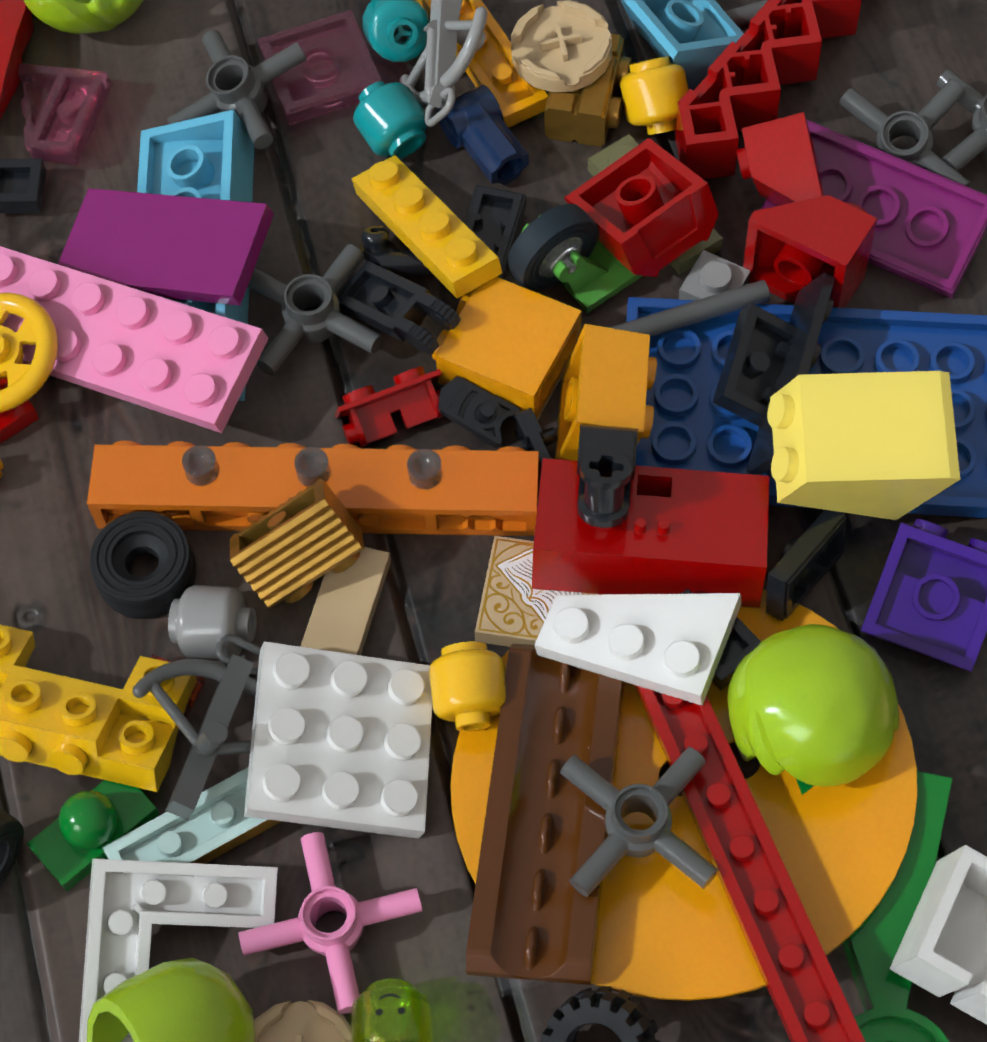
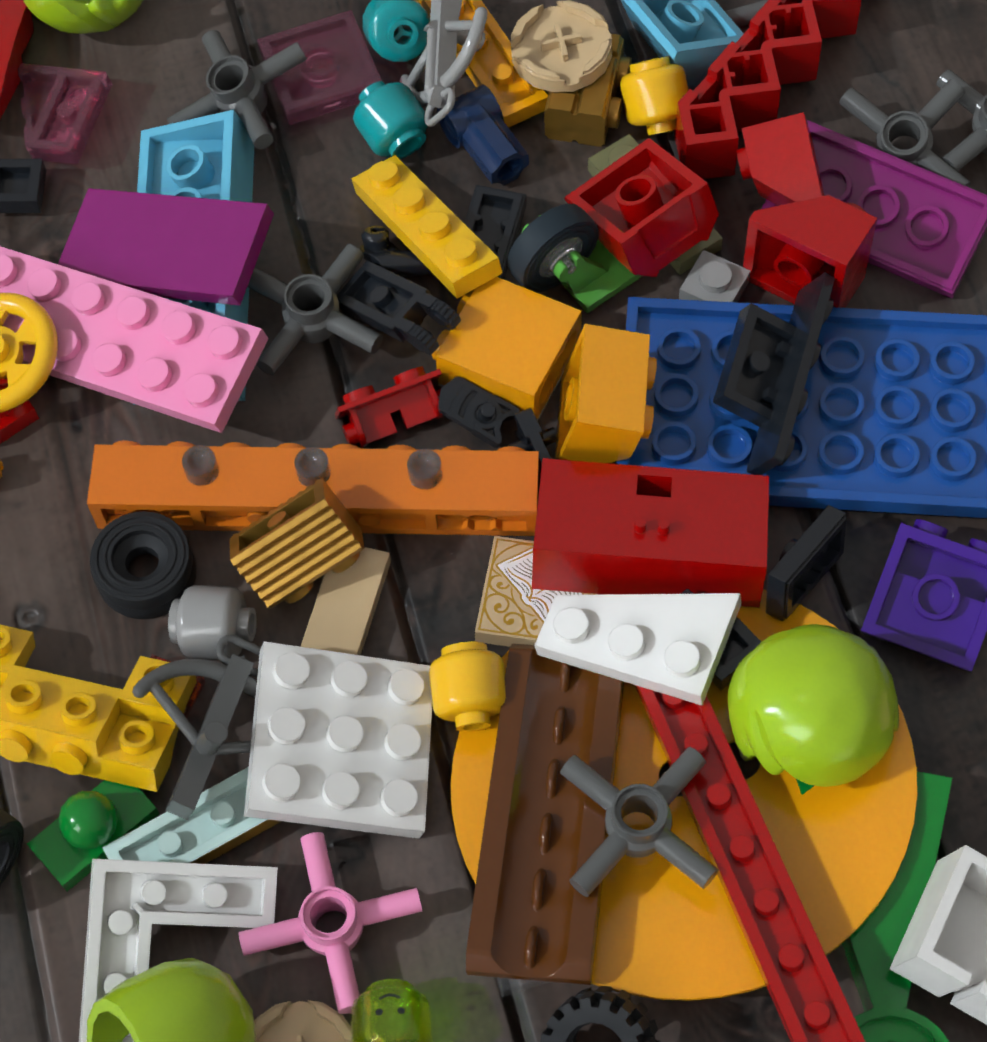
black piece [577,424,638,528] -> none
dark grey bar [610,280,770,337] -> none
light yellow slope [767,371,961,520] -> none

